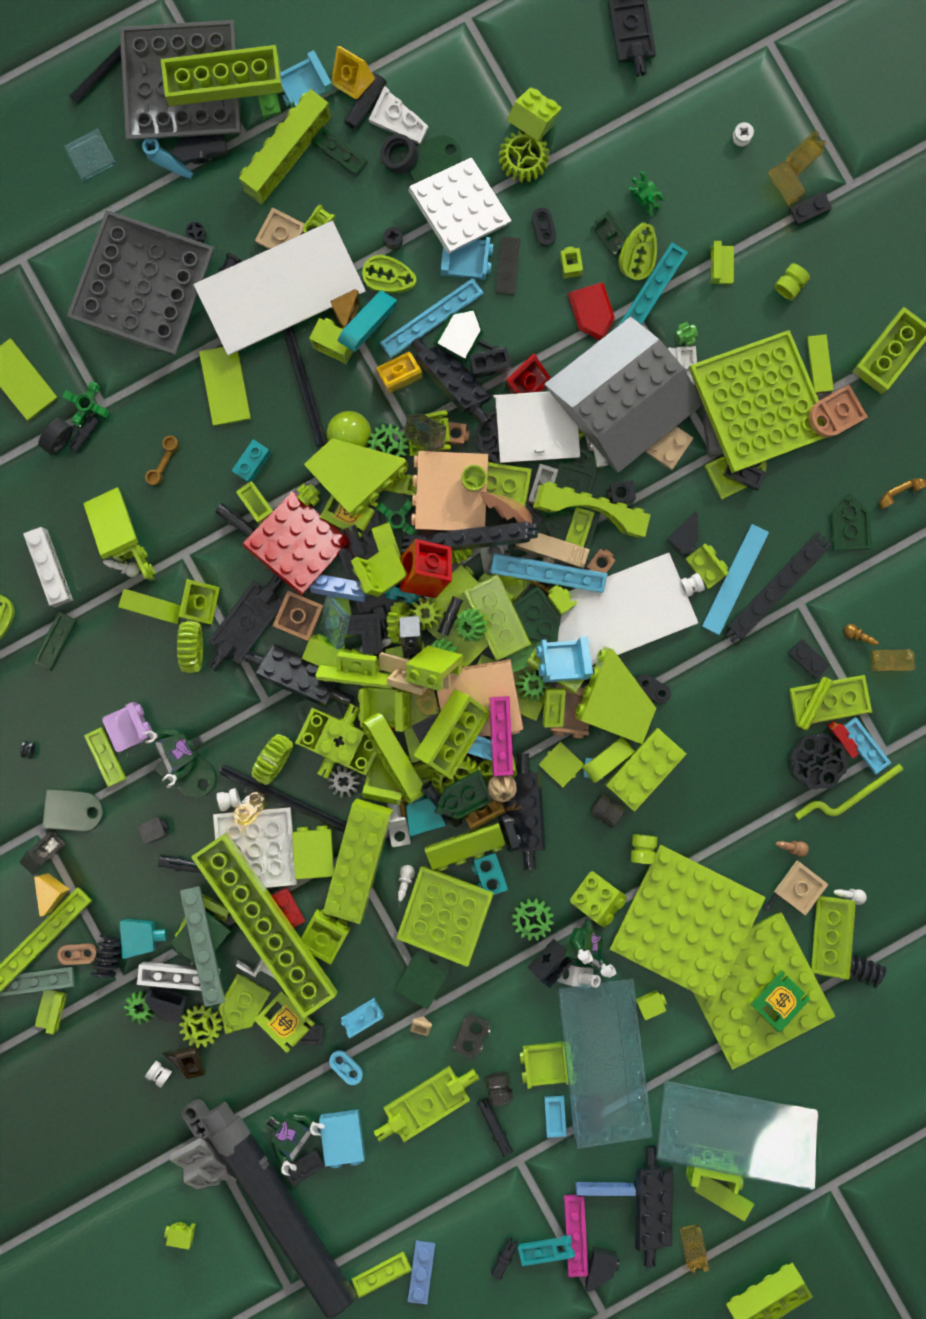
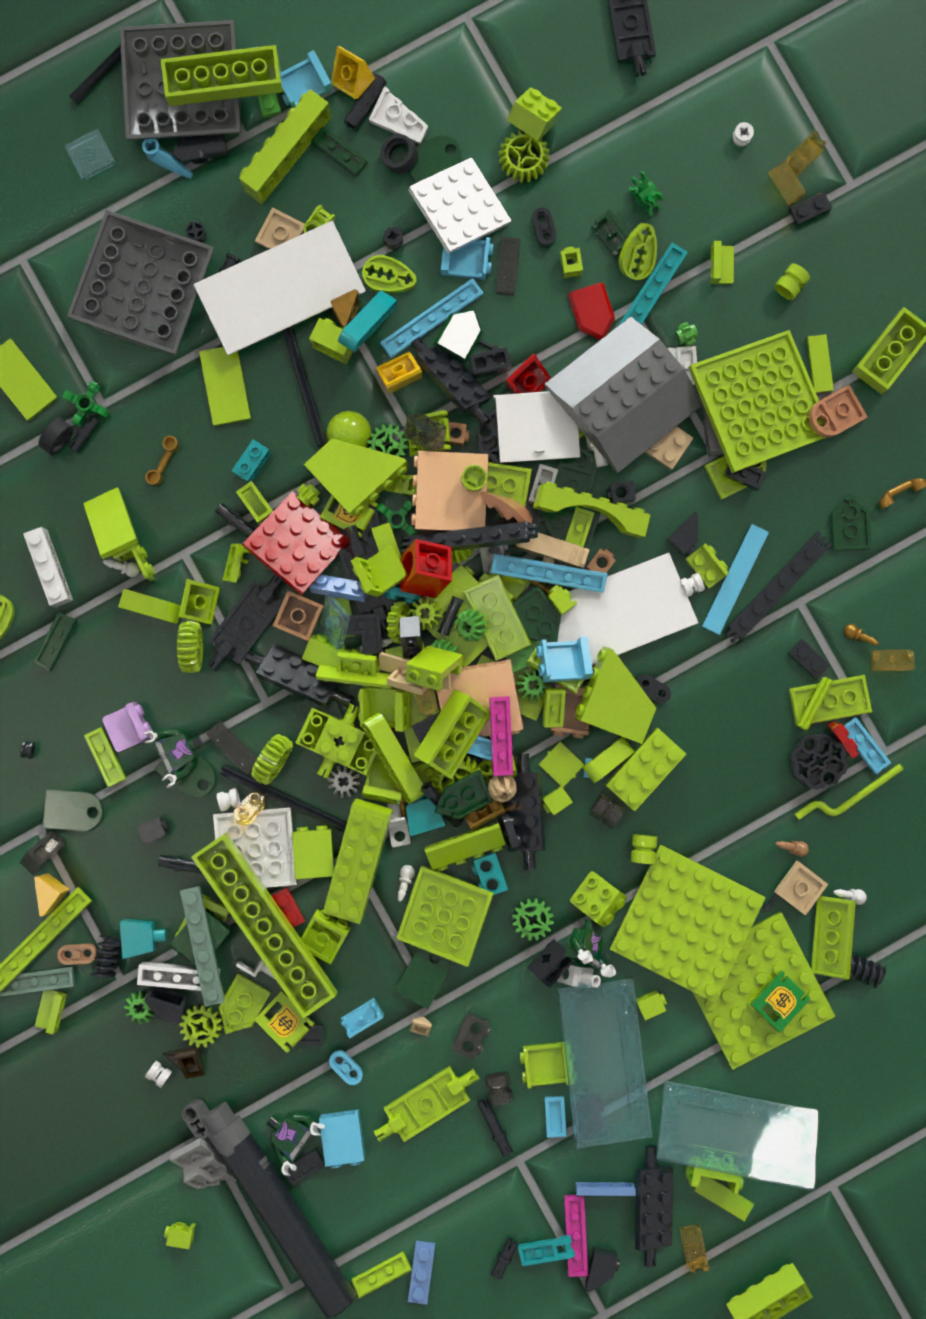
none -> clear smoke tile [206,721,257,775]
none -> lime plate [222,543,251,583]
none -> lime brick [542,786,573,815]

